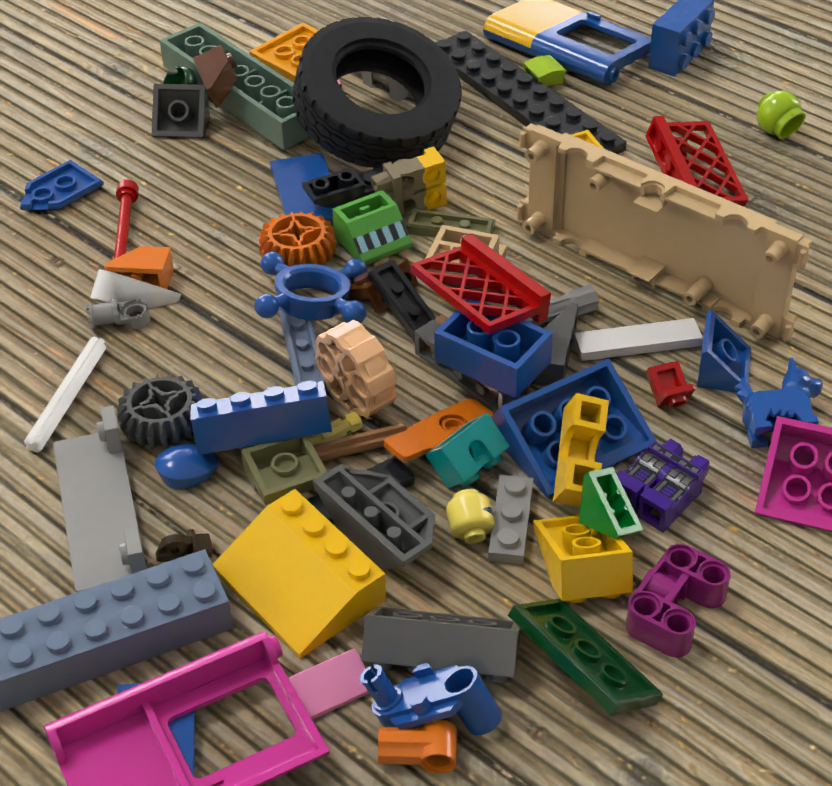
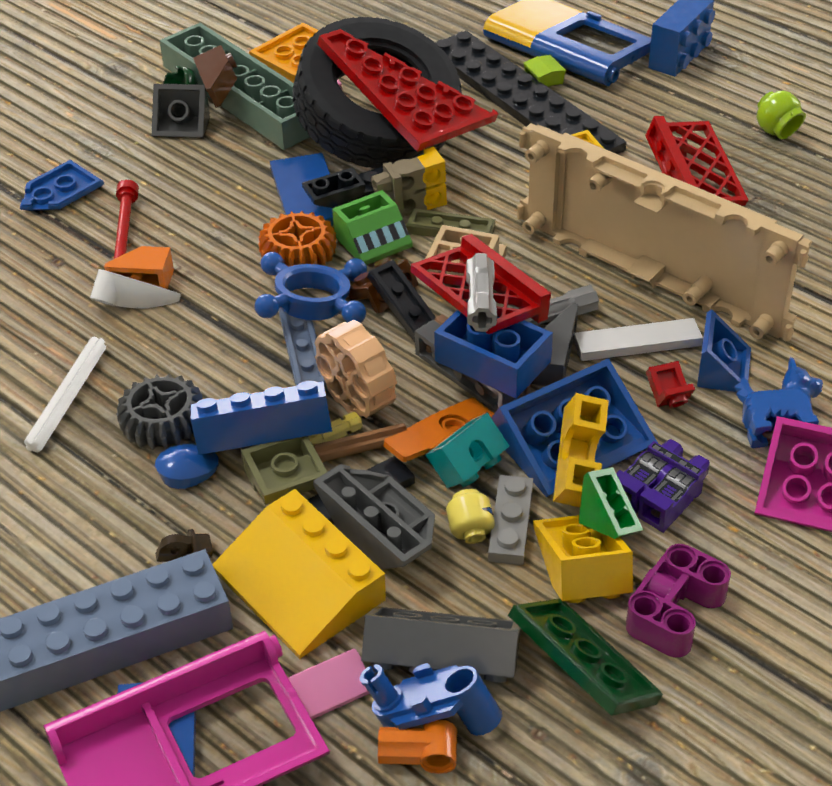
light grey bracket [53,405,146,593] -> none
light grey connector [86,298,151,329] -> none
none -> red wing [317,29,499,152]
none -> light grey axle [466,253,497,332]

